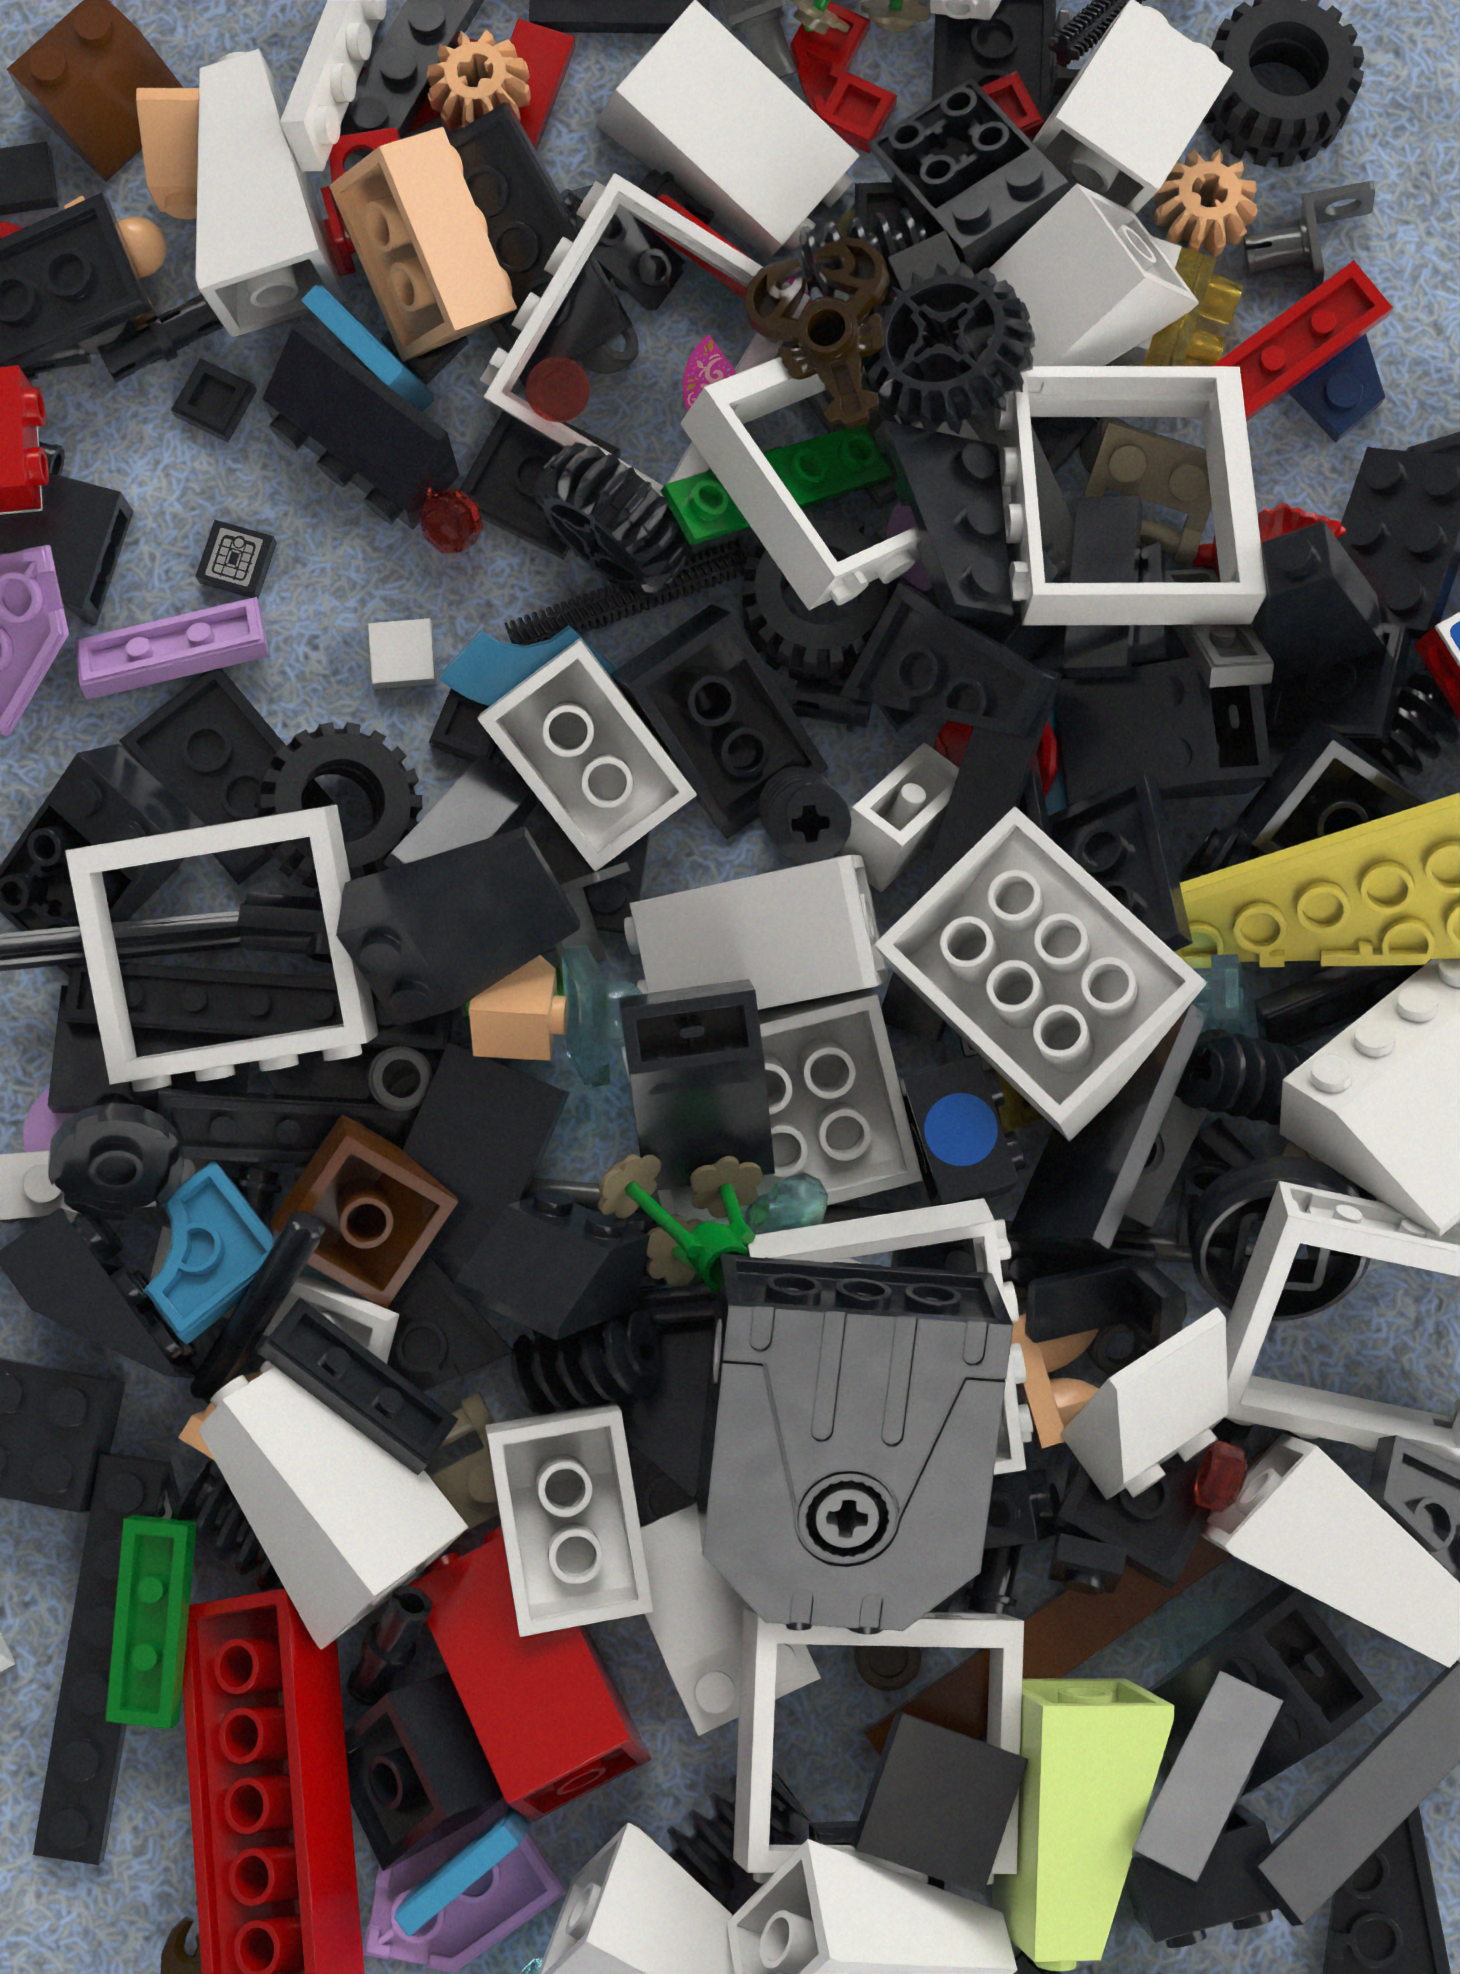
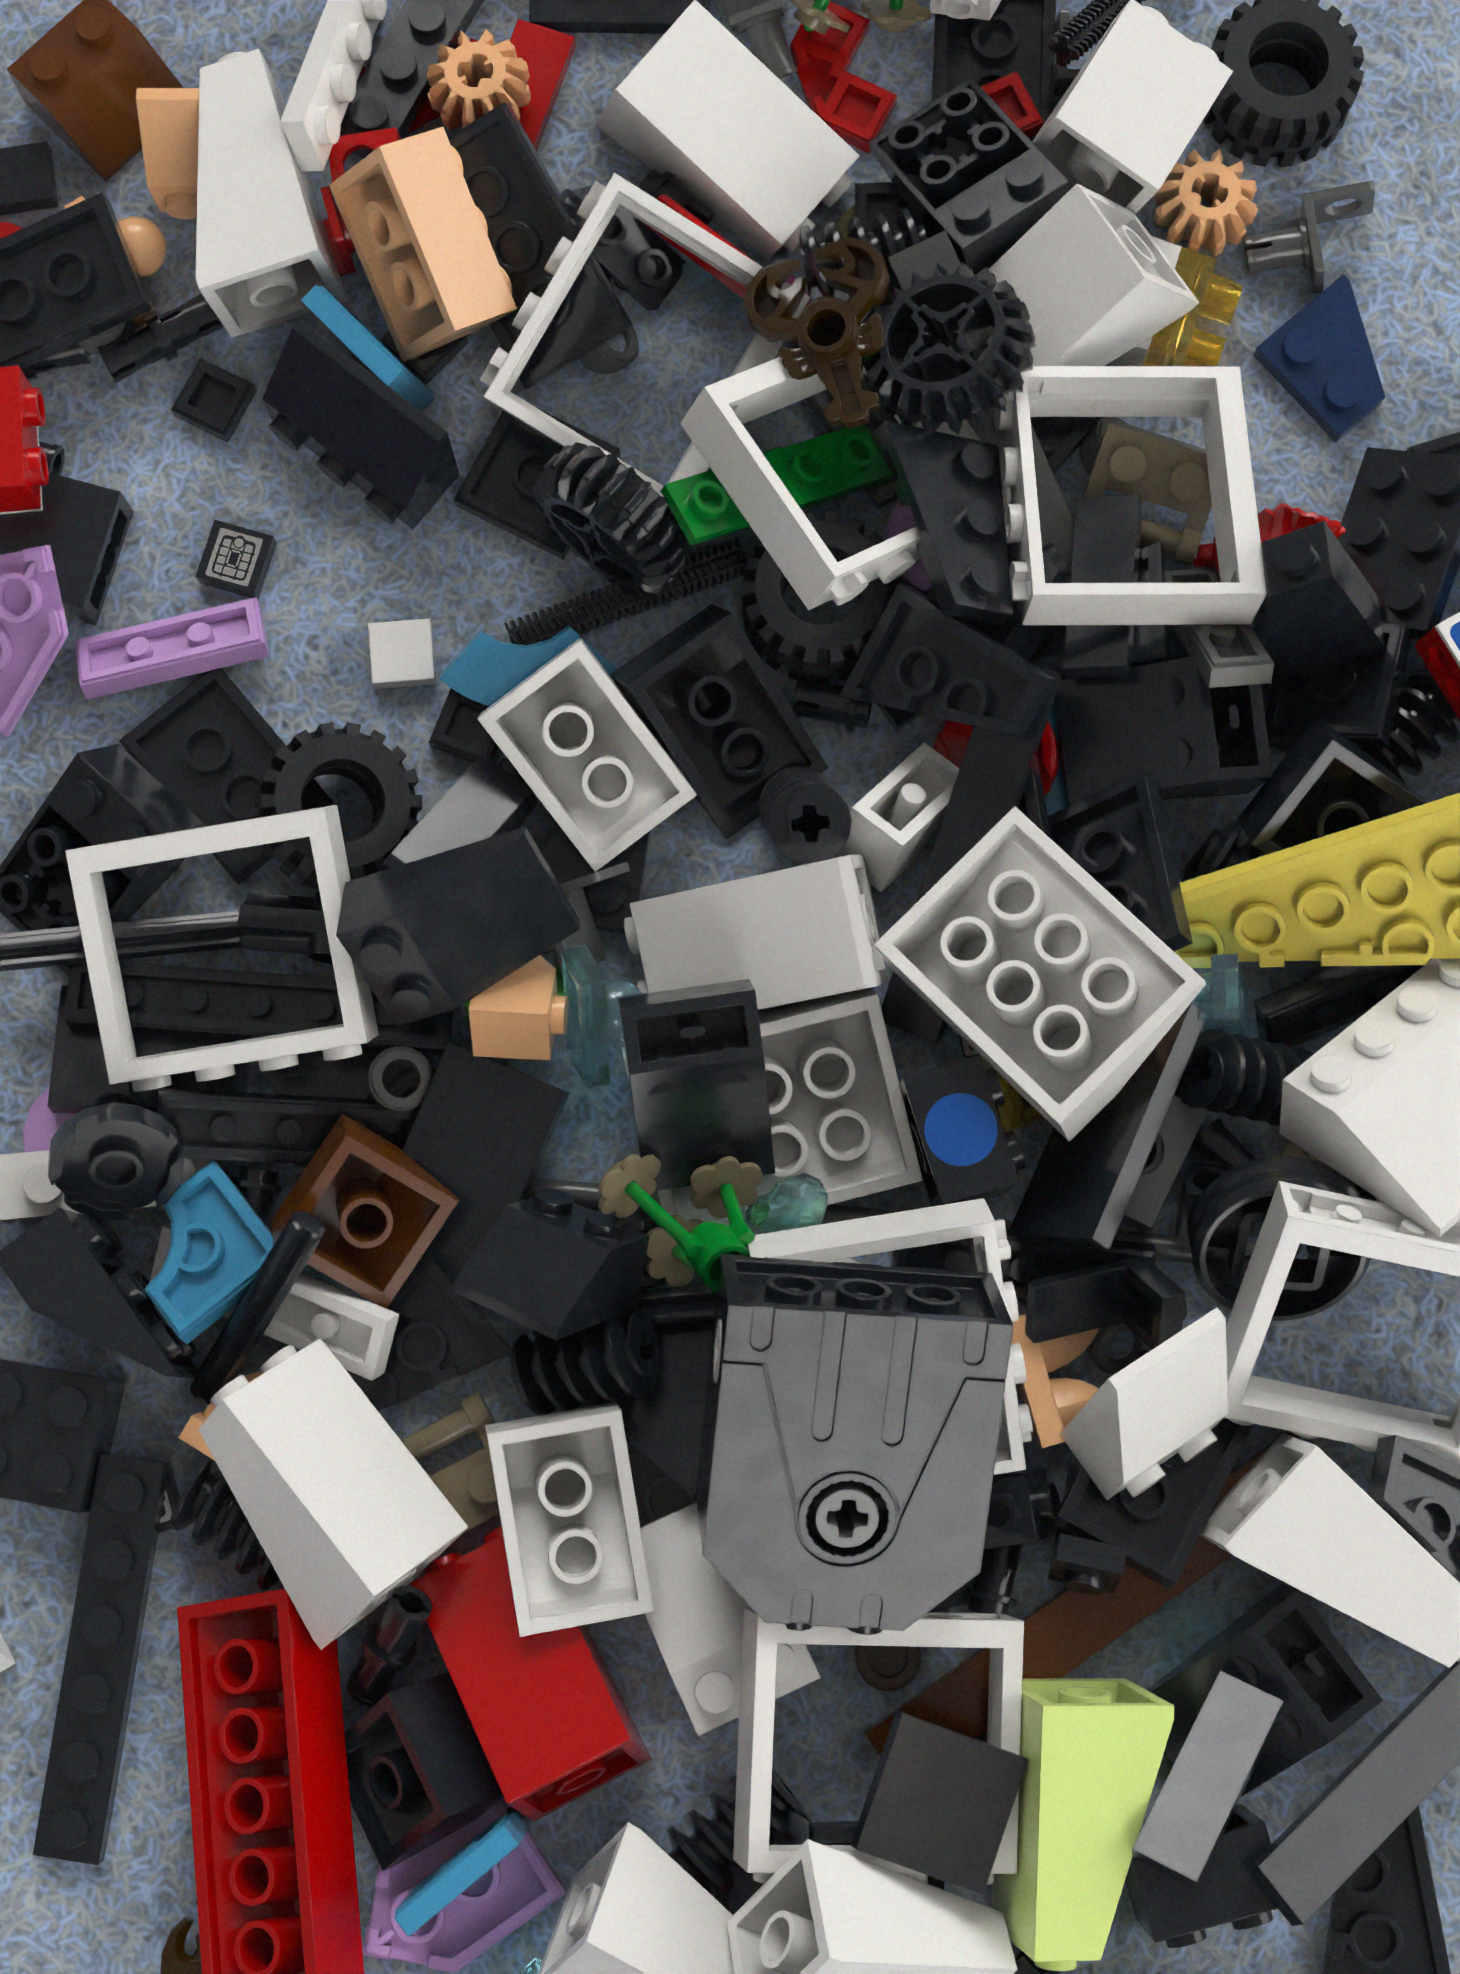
green plate [106,1515,197,1729] -> none
black tile [257,1297,459,1475] -> none
clear red tile [419,489,484,554] -> none
clear red tile [526,357,590,423] -> none
dark pink tile [683,334,737,412] -> none
clear red tile [1194,1440,1247,1513] -> none
red plate [1212,260,1393,422] -> none

